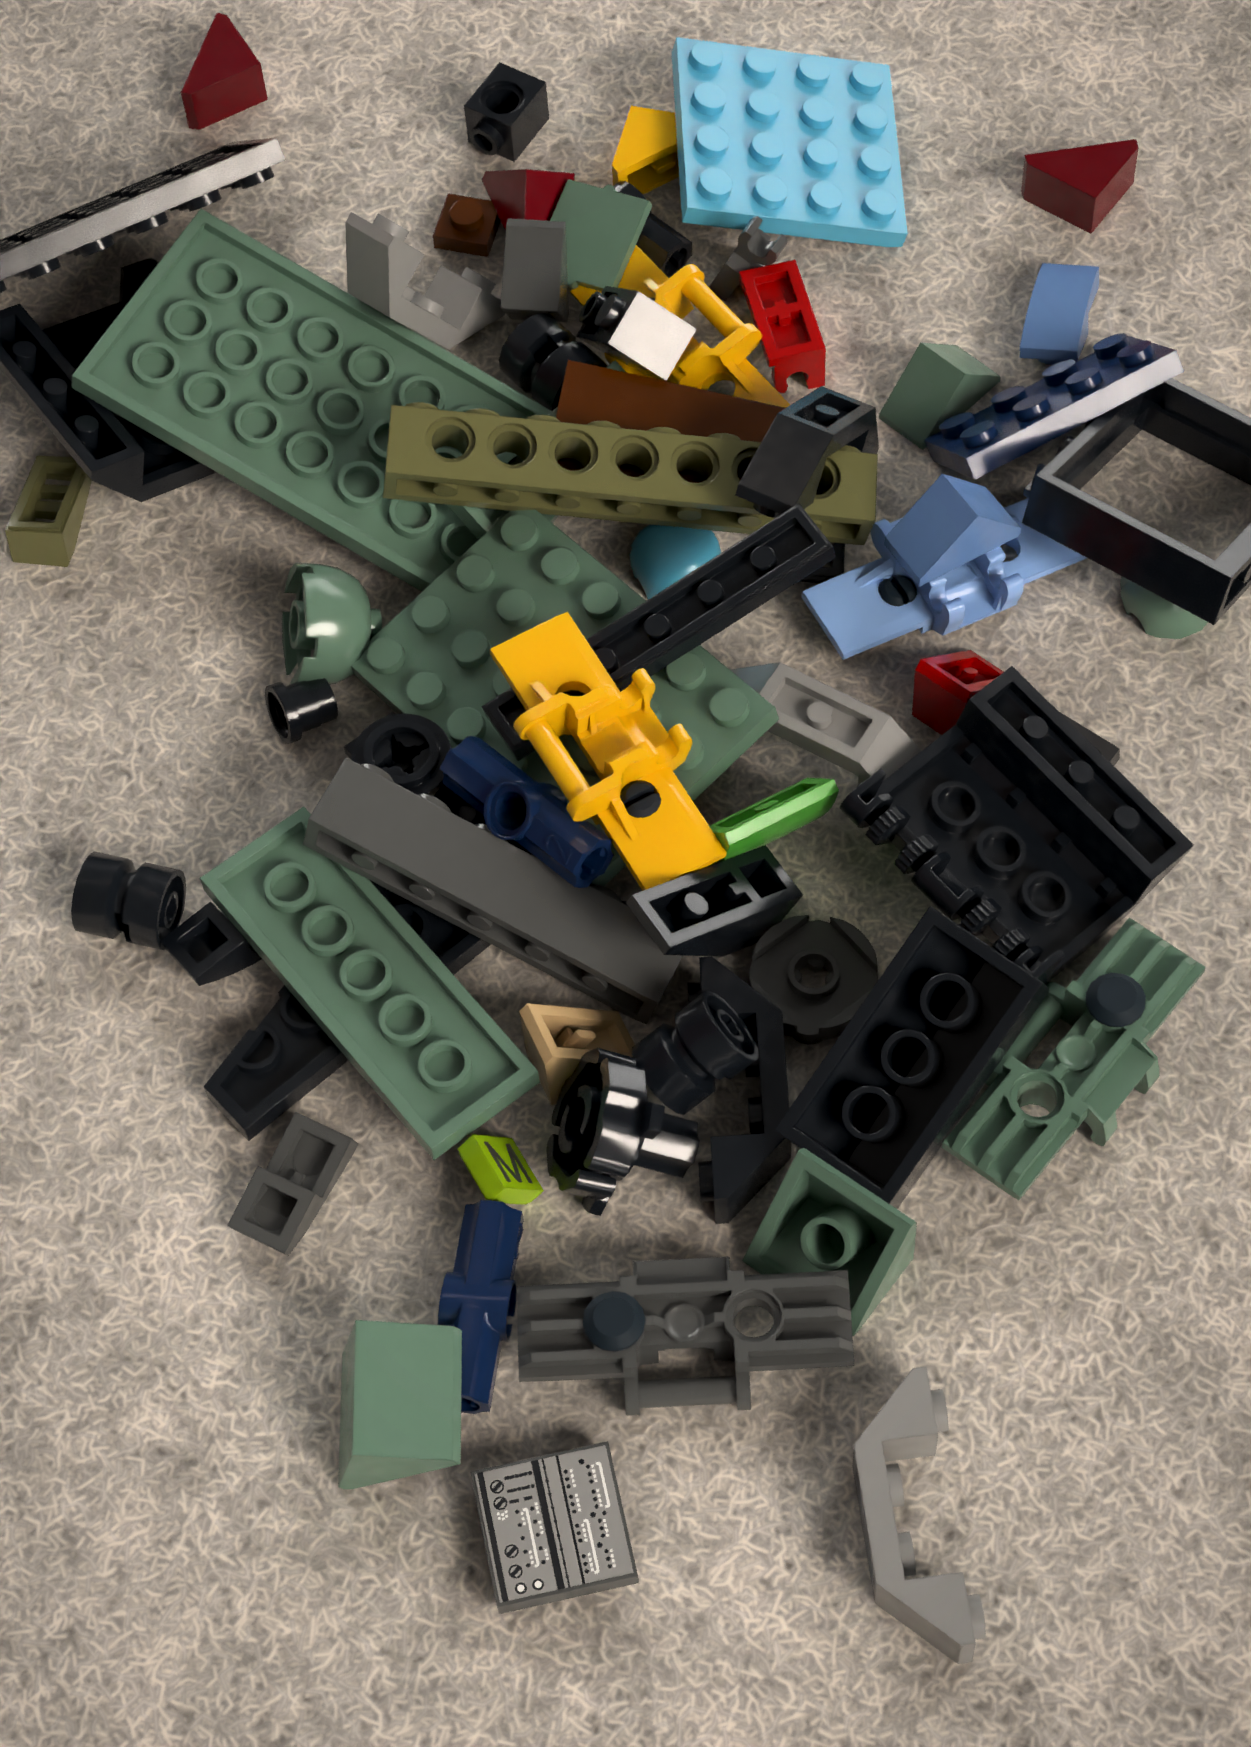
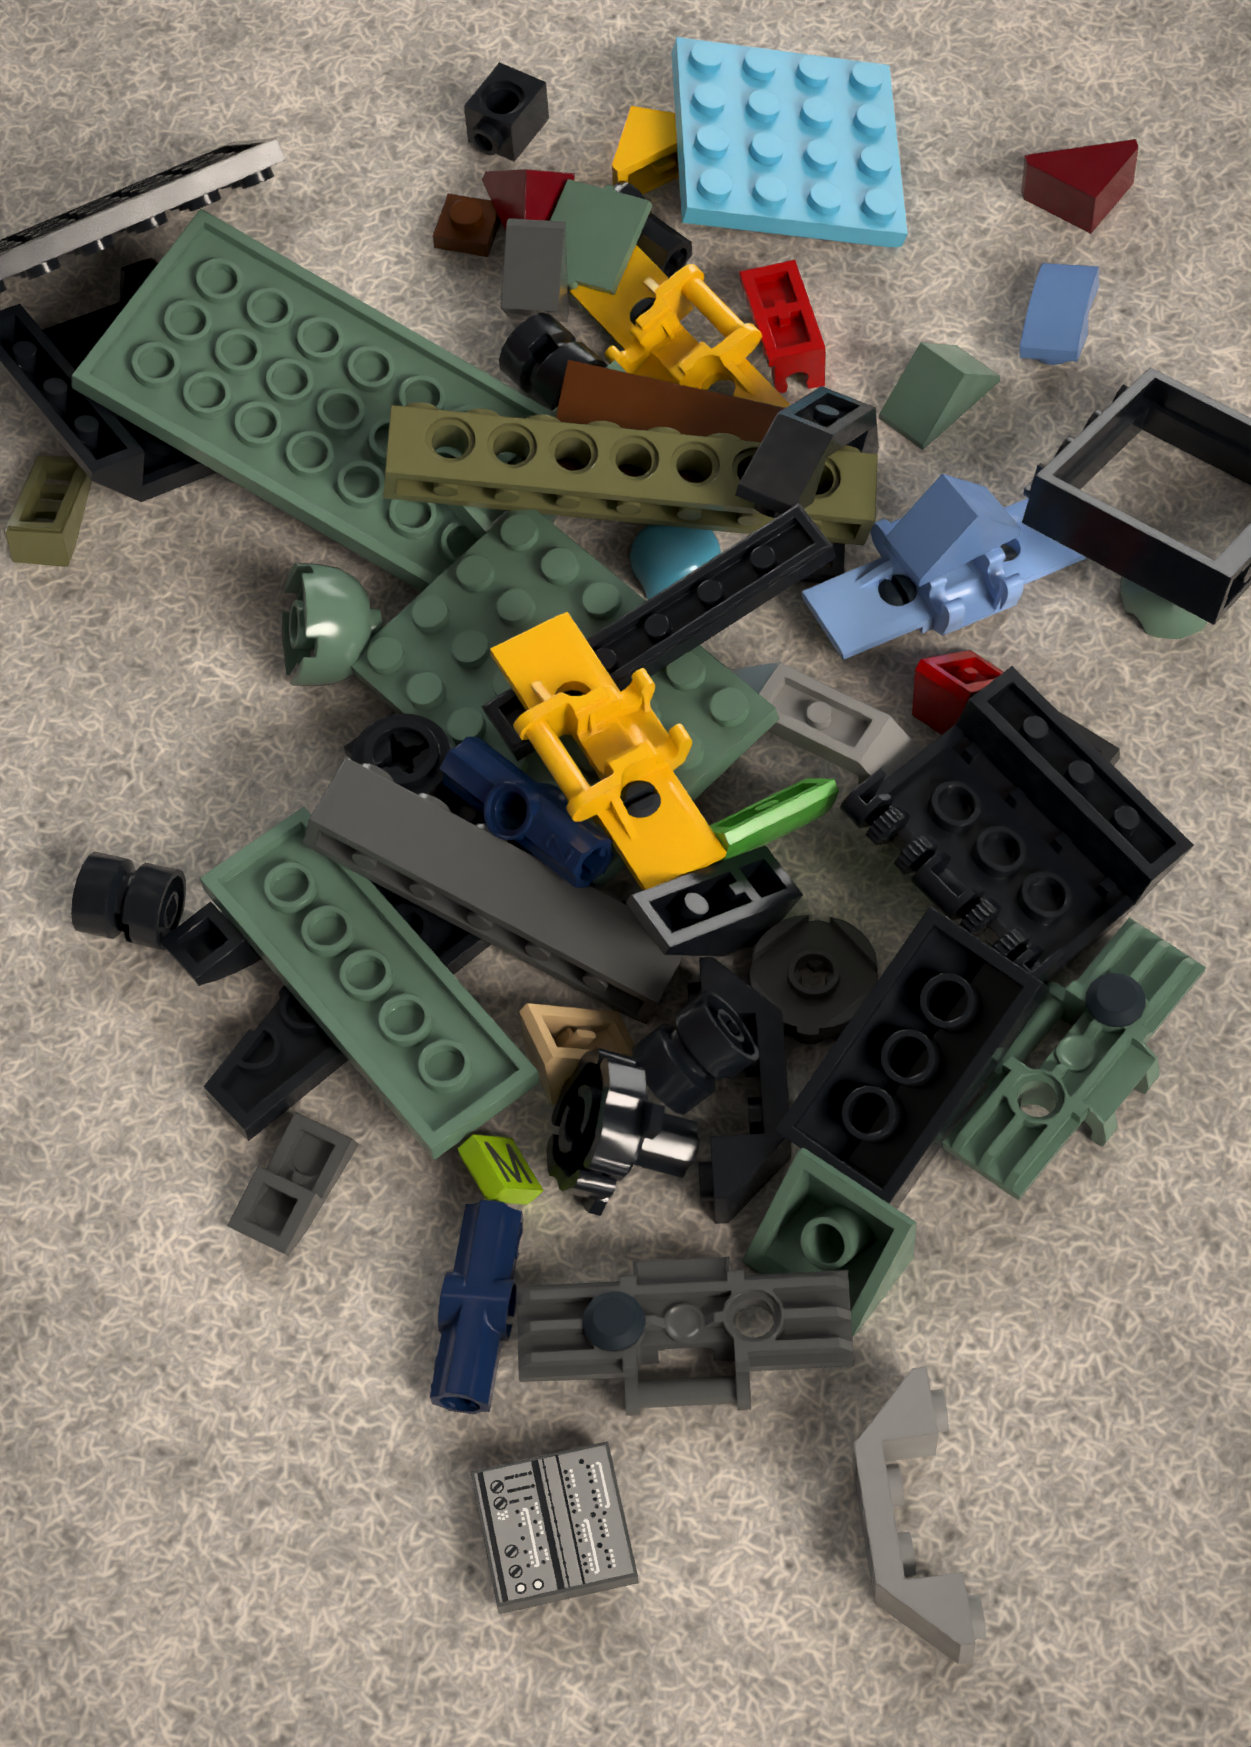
dark red slope [181,13,268,130] -> none
black piece [265,678,338,744] -> none
sand green slope [338,1320,462,1489] -> none
light grey slope [345,212,506,350] -> none
slope [576,286,697,381] -> none
dark grey plate [709,216,788,301] -> none
dark blue plate [924,333,1184,480] -> none

